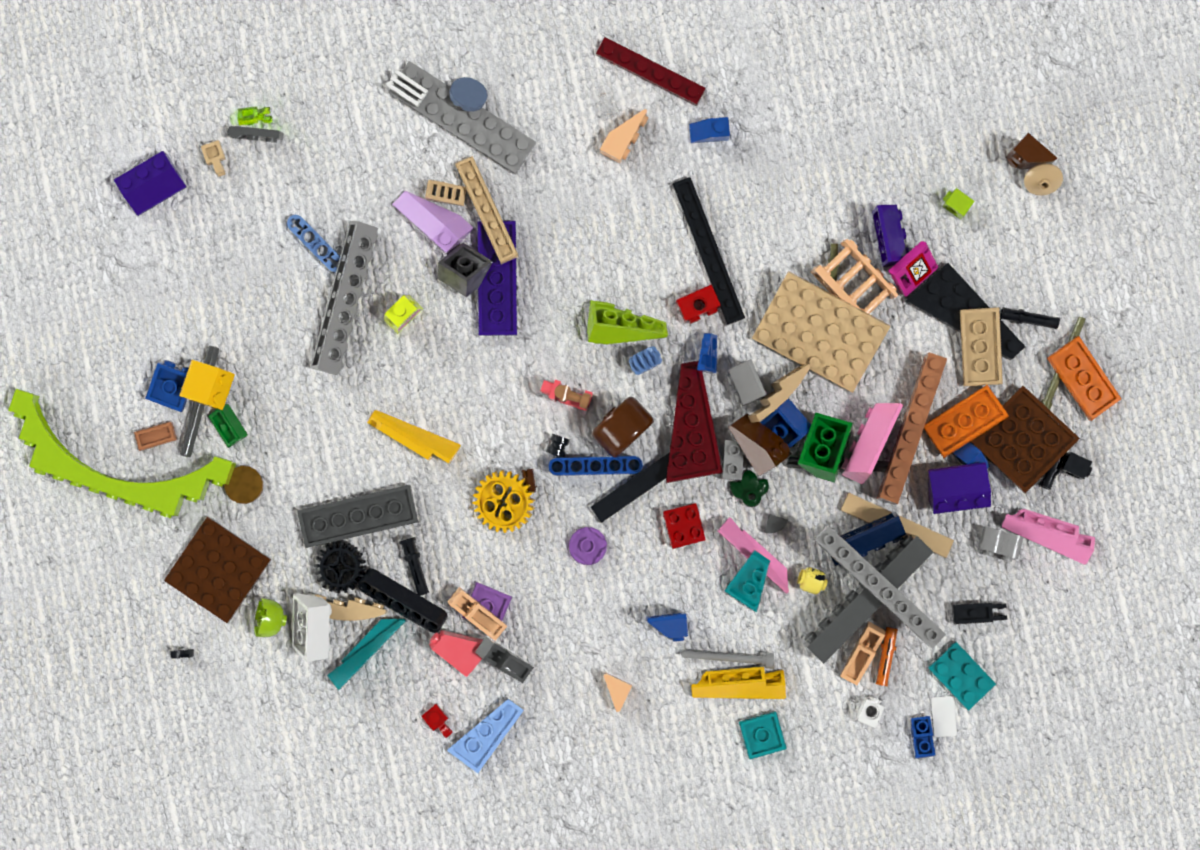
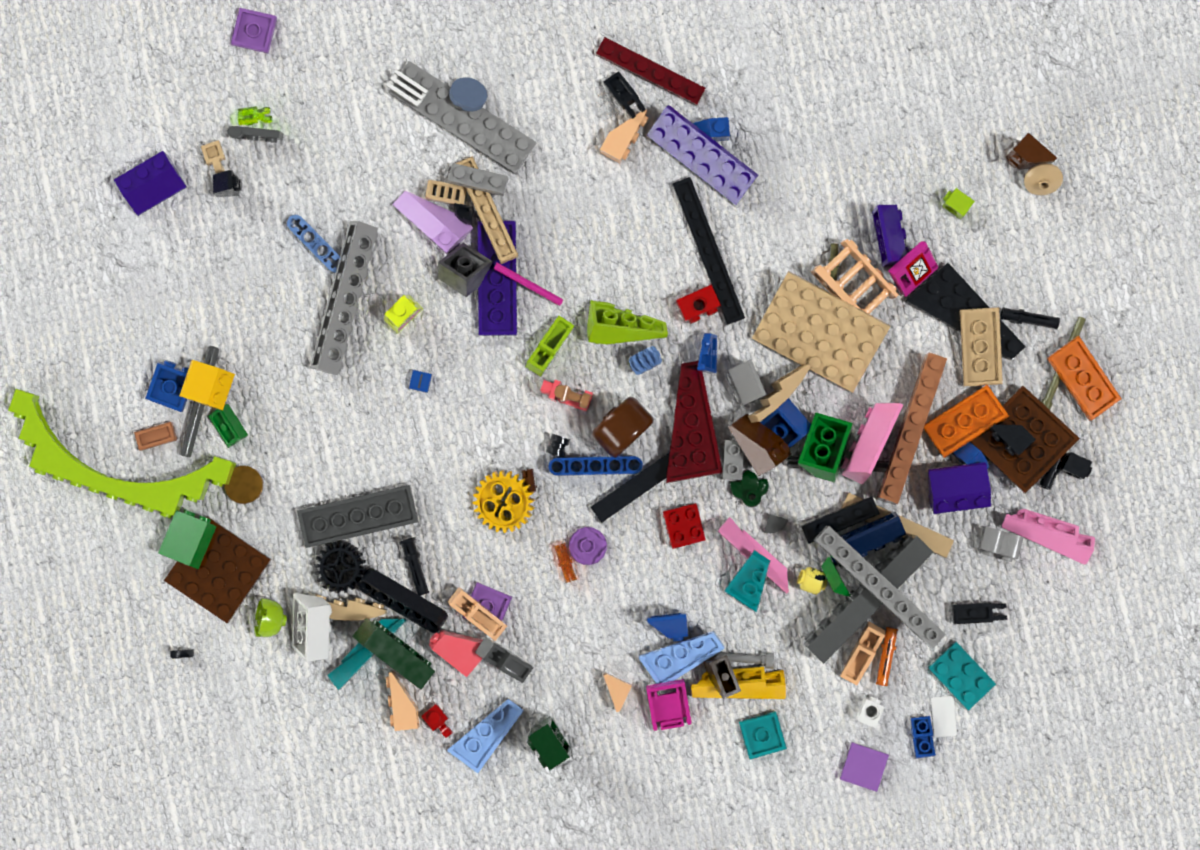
yellow wedge [367,410,461,464] -> none
none -> brick [158,510,217,569]
none -> black slope [212,170,242,197]
none -> medium lavender tile [231,8,277,54]
none -> dark green brick [352,618,435,690]
none -> light nougat slope [386,671,420,731]
none -> blue tile [409,370,432,393]
none -> light grey plate [448,163,509,196]
none -> black tile [454,203,474,225]
none -> dark pink bar [493,263,563,306]
none -> lime slope [525,316,575,377]
none -> dark green brick [527,716,571,770]
none -> clear orange pin [554,543,577,583]
none -> black hinge [603,71,646,119]
none -> light blue wing [639,631,725,684]
none -> dark pink container [646,679,692,731]
none -> plate [647,105,759,205]
none -> dark brown slope [703,654,741,699]
none -> black tile [801,496,880,544]
none -> green slope [821,557,850,597]
none -> medium lavender tile [840,742,889,792]
none -> black slope [990,425,1036,458]

